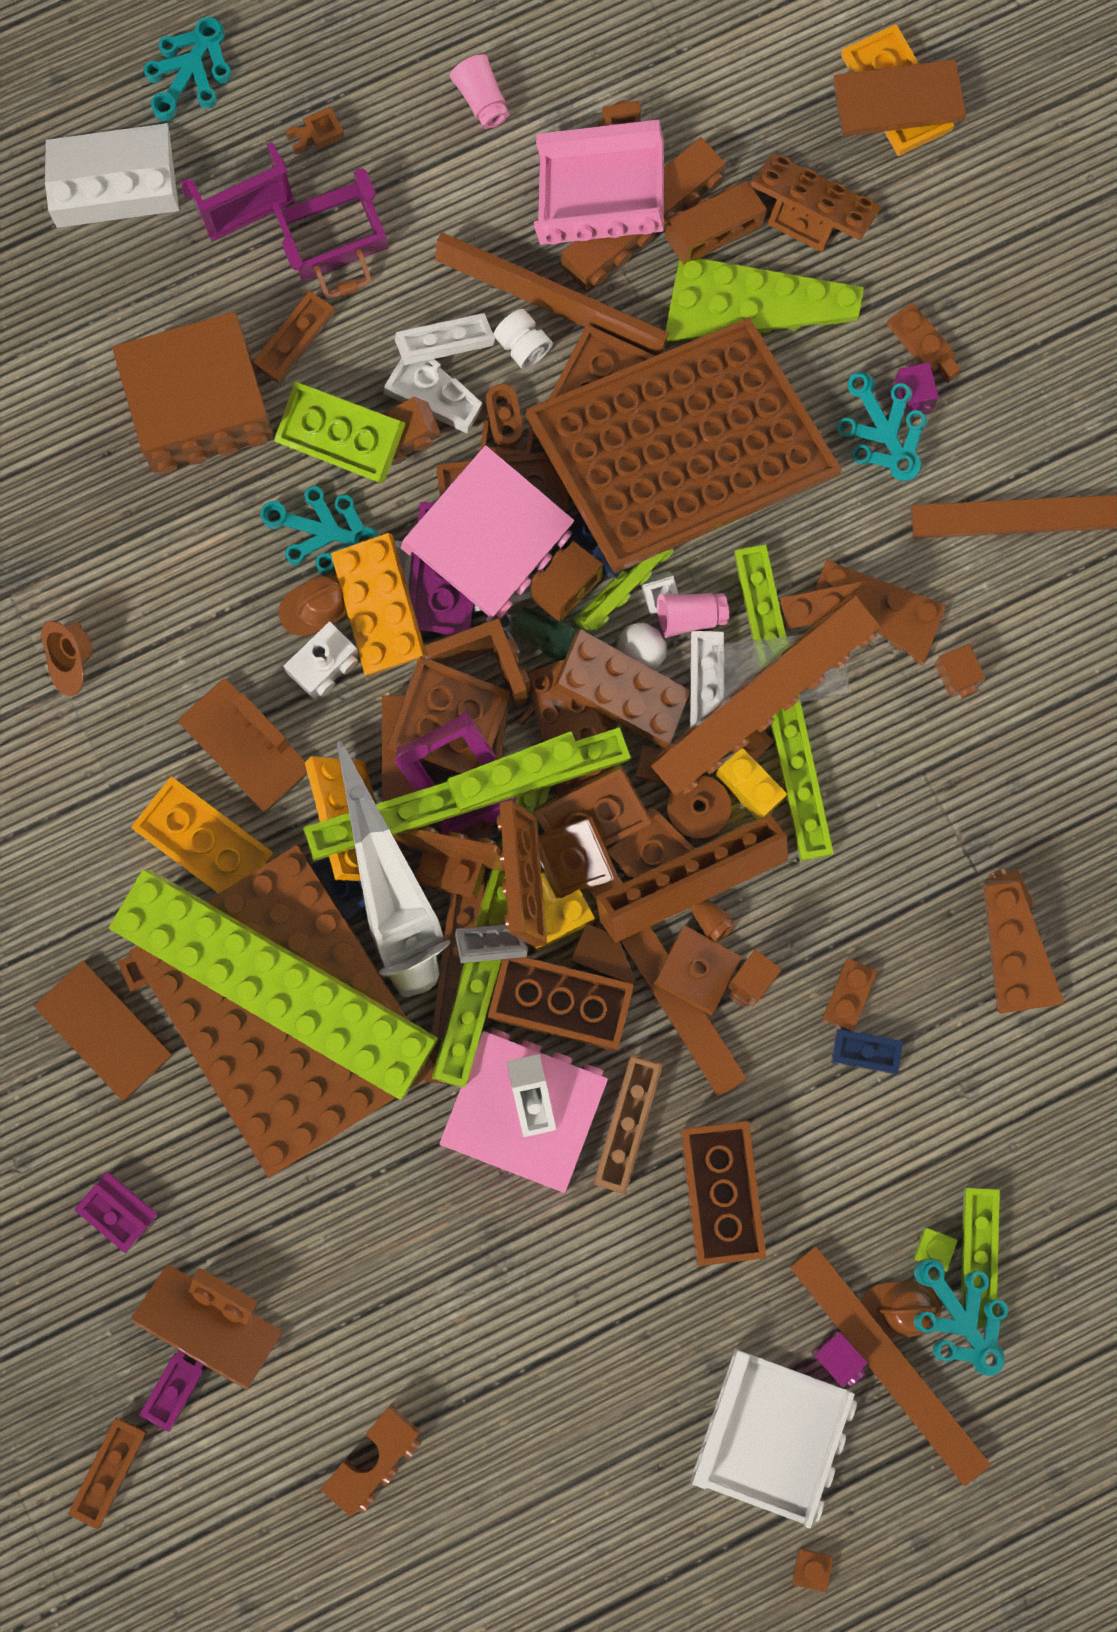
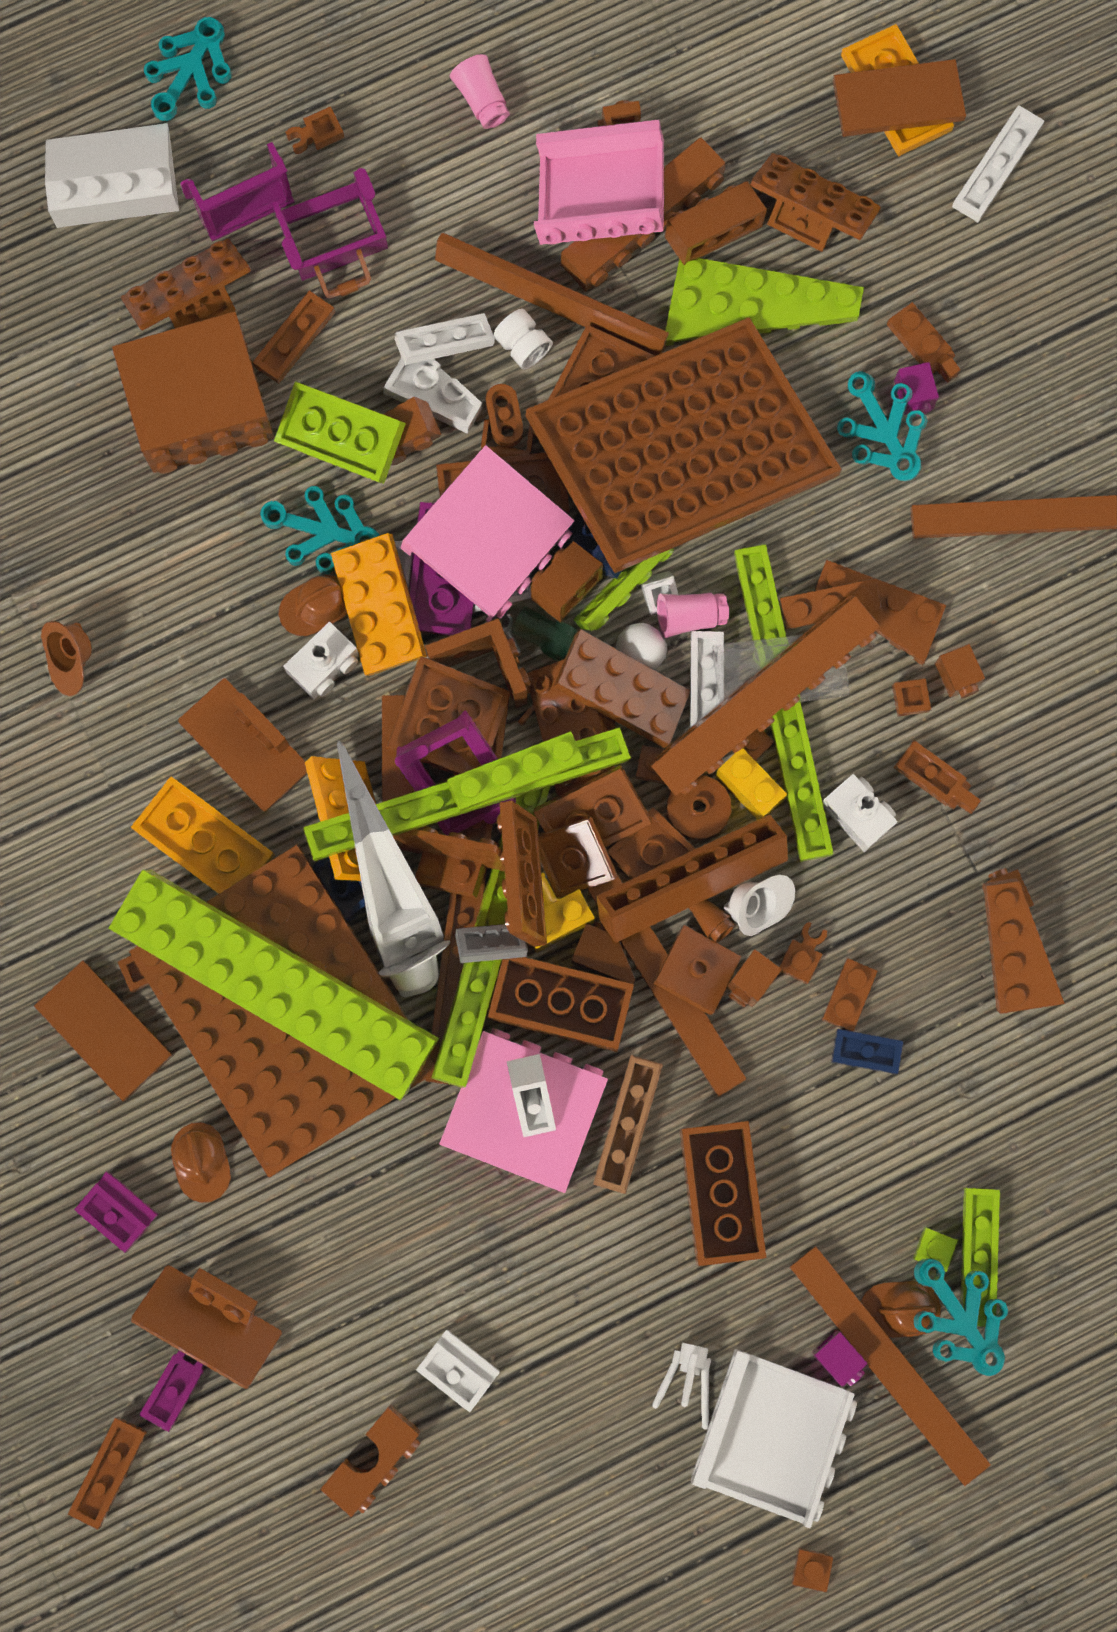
none -> dark orange bracket [121,239,251,331]
none -> dark orange piece [171,1122,231,1203]
none -> white plate [416,1329,500,1413]
none -> white plant [652,1343,711,1430]
none -> white piece [724,874,795,936]
none -> dark orange plate [779,922,827,984]
none -> white brick [823,774,898,853]
none -> dark orange plate [892,678,931,717]
none -> dark orange hinge [894,741,981,814]
none -> white plate [952,105,1044,222]

